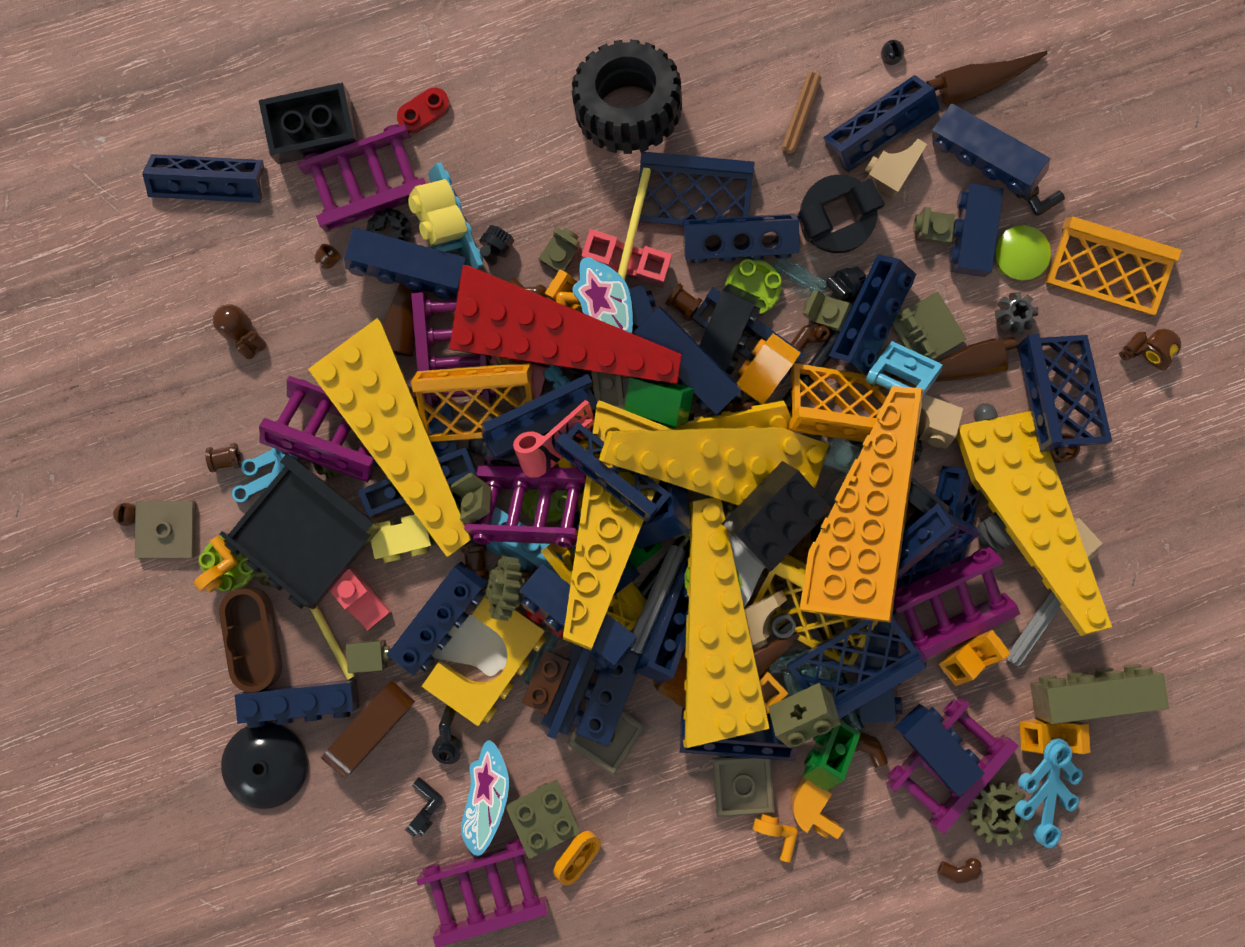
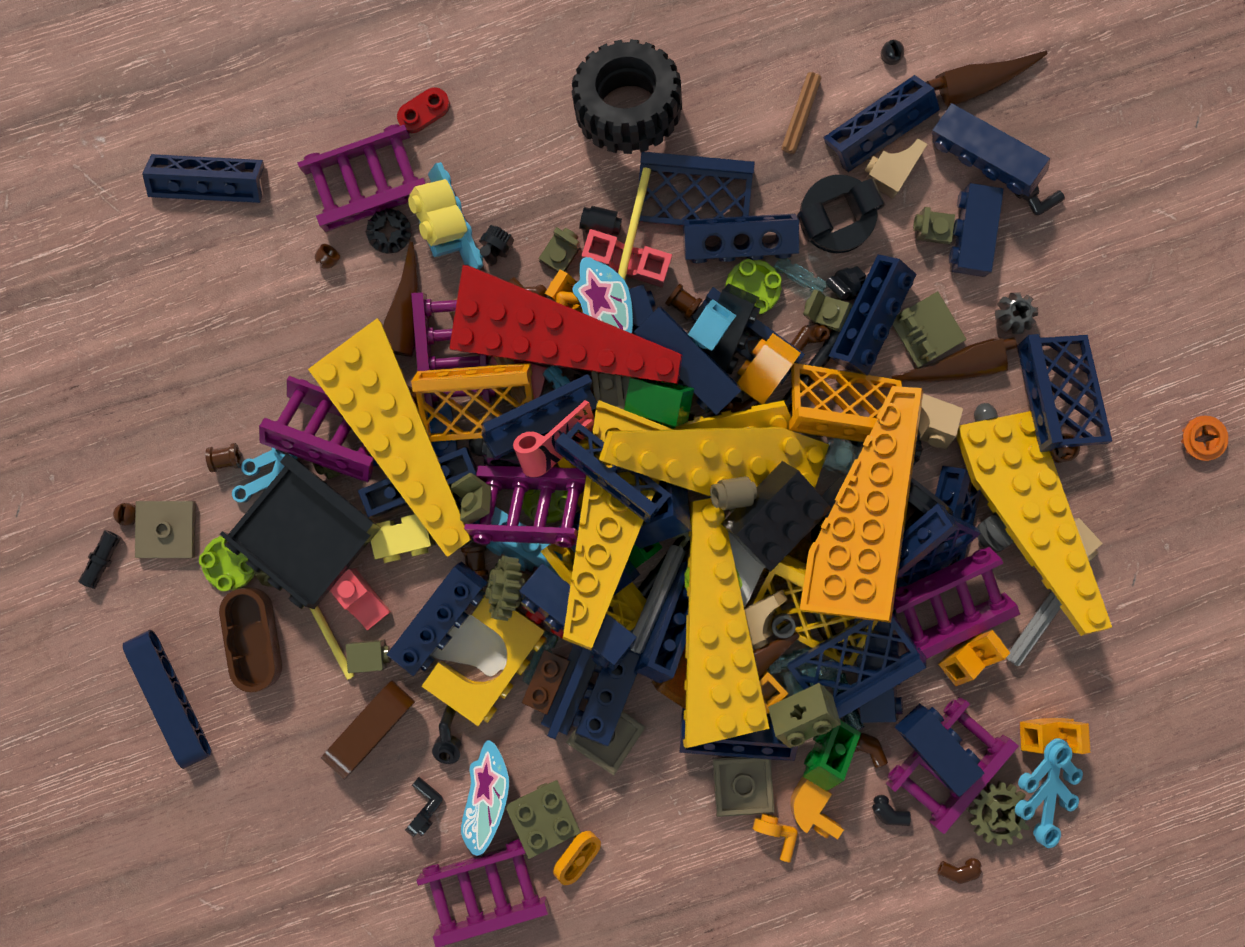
light orange plate [193,535,238,593] -> none
reddish brown piece [213,304,266,359] -> none
black dish [221,722,308,809] -> none
dark blue brick [235,679,360,728] -> none
black brick [259,82,359,164] -> none
dark blue brick [344,227,466,299] -> none
medium azure plate [866,341,943,400] -> none
lime dish [995,225,1051,281] -> none
olive brick [1030,664,1169,724] -> none
light orange fence [1046,216,1182,316] -> none
reddish brown piece [1119,329,1182,371] -> none
none -> black pin [78,530,122,589]
none -> dark blue beam [123,630,211,769]
none -> black brick [579,206,622,236]
none -> medium azure brick [688,299,737,351]
none -> dark tan brick [710,476,757,510]
none -> black arm [872,795,911,826]
none -> orange gear [1181,415,1228,461]

